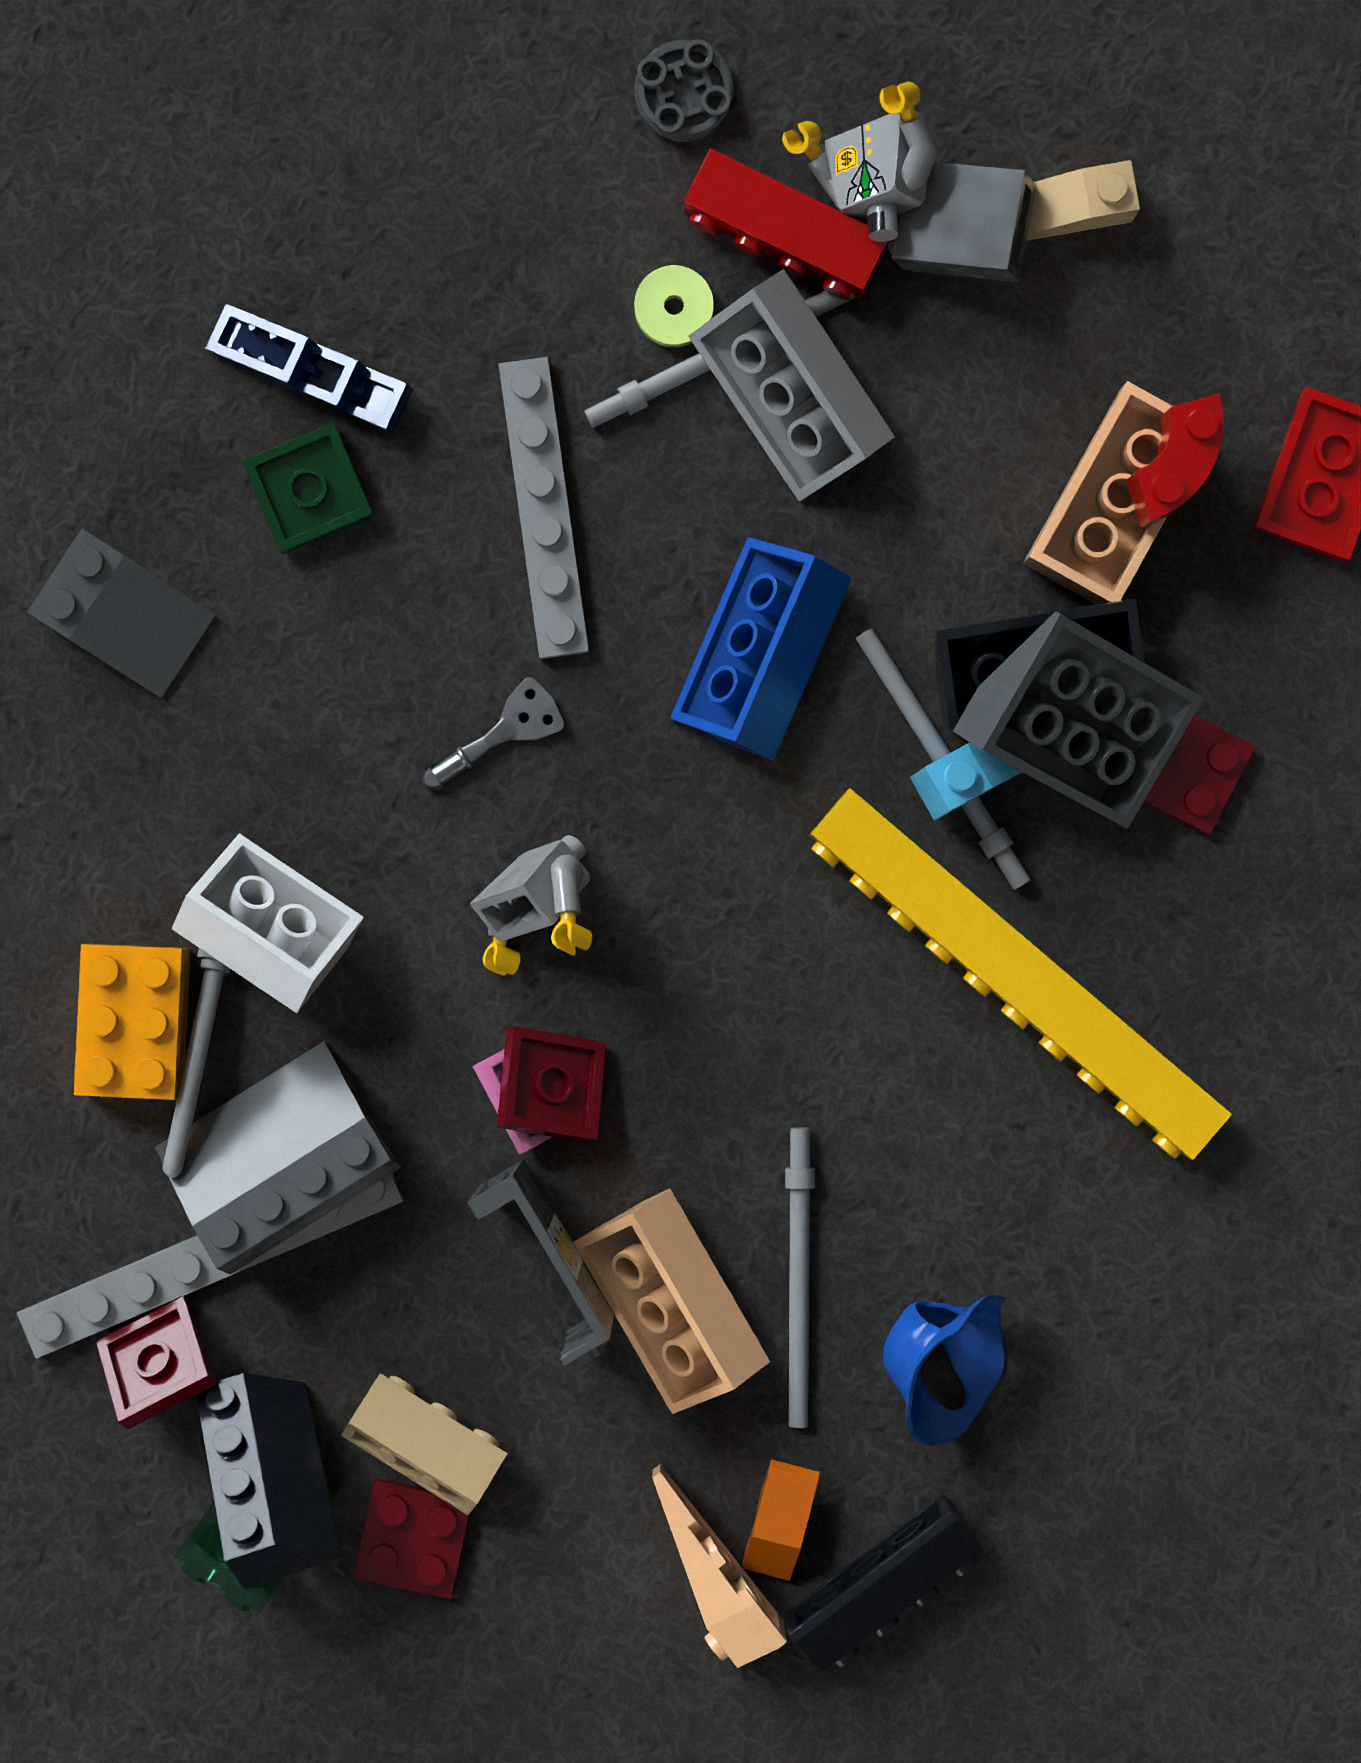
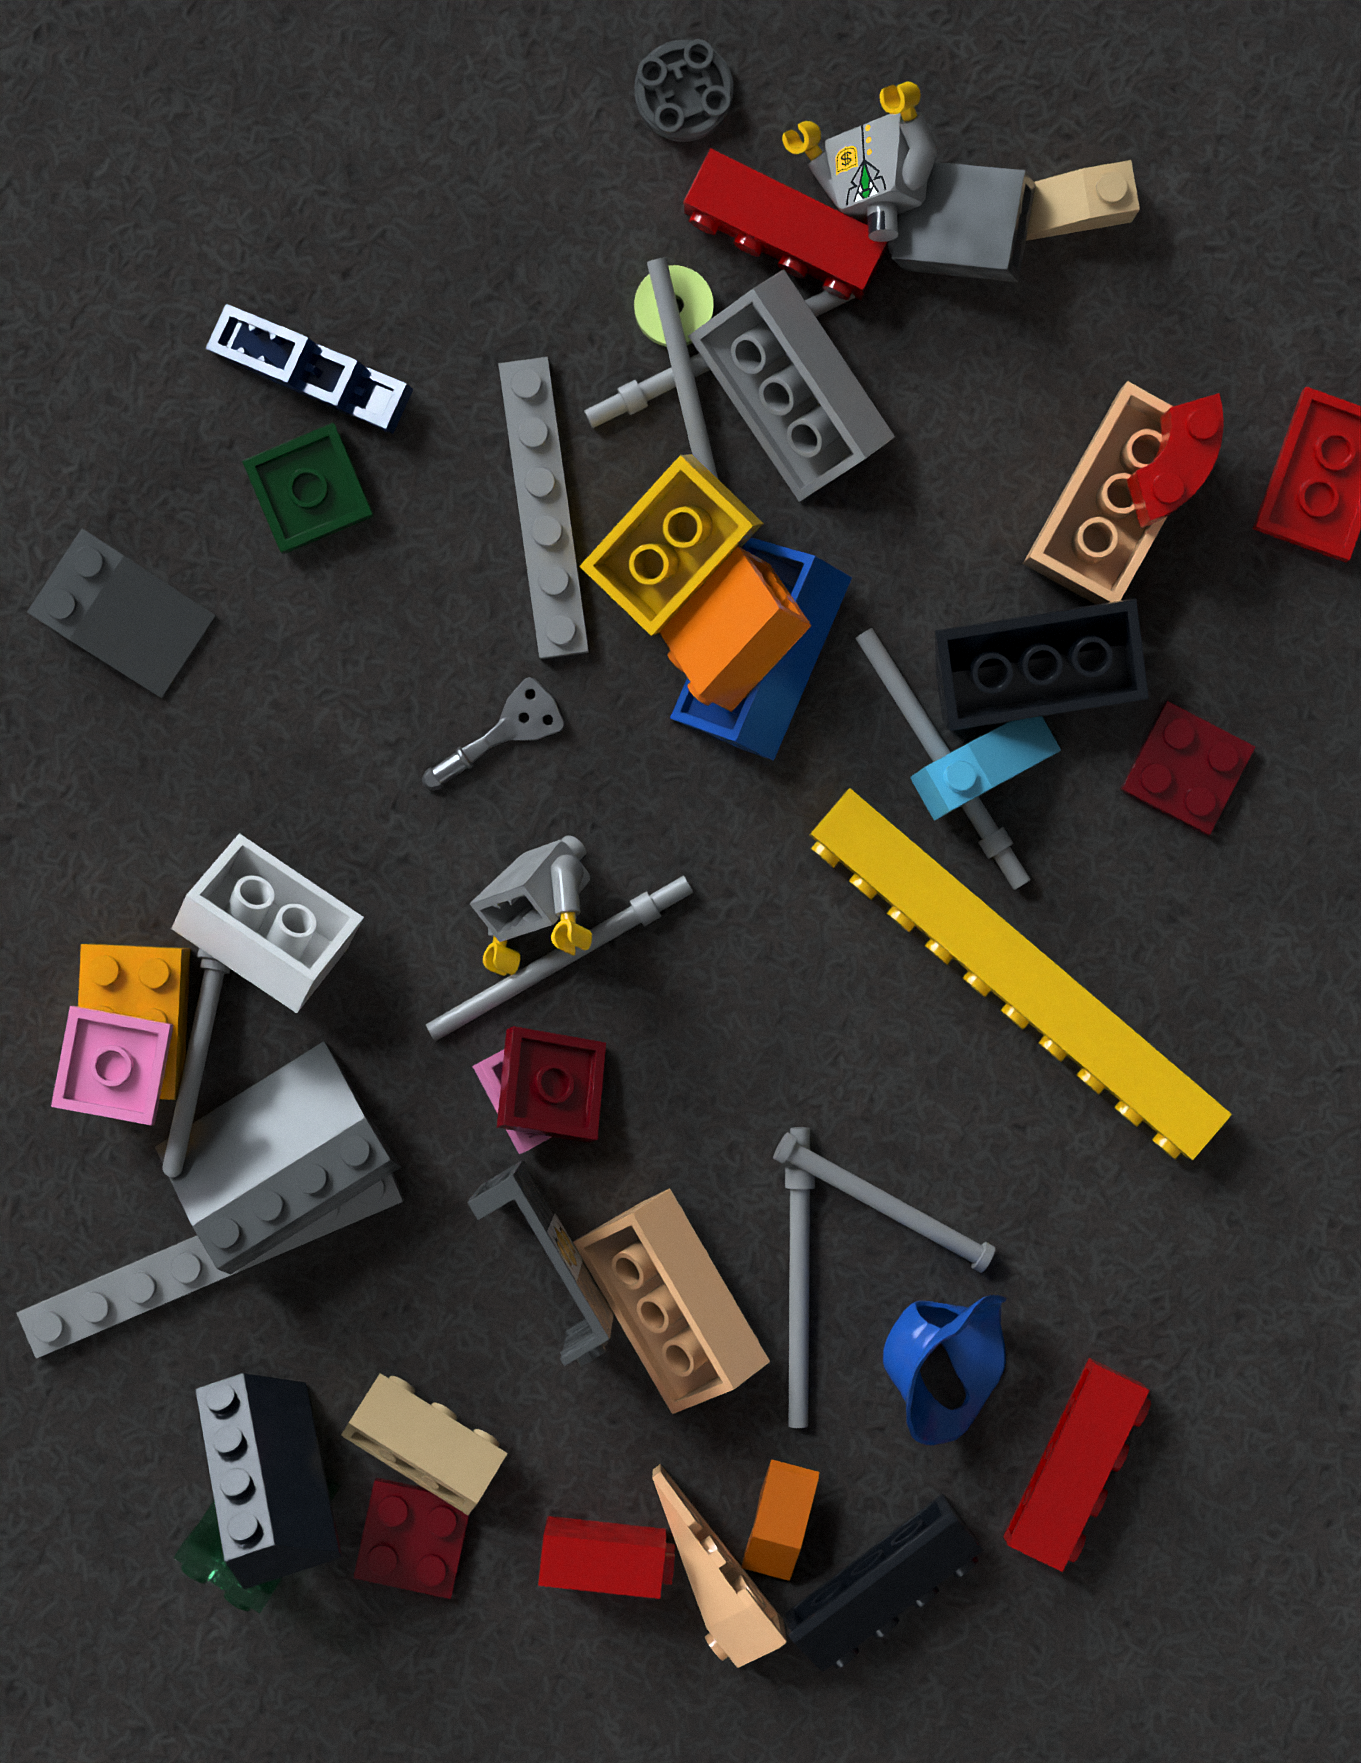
plate [96,1296,216,1430] -> none
dark grey slope [953,611,1204,829] -> none
none -> bright pink plate [51,1006,174,1125]
none -> light grey bar [426,875,694,1041]
none -> red brick [538,1516,675,1599]
none -> yellow brick [579,454,764,636]
none -> light grey bar [647,257,718,479]
none -> orange brick [659,546,812,712]
none -> light grey bar [773,1132,995,1273]
none -> red brick [1003,1358,1151,1572]

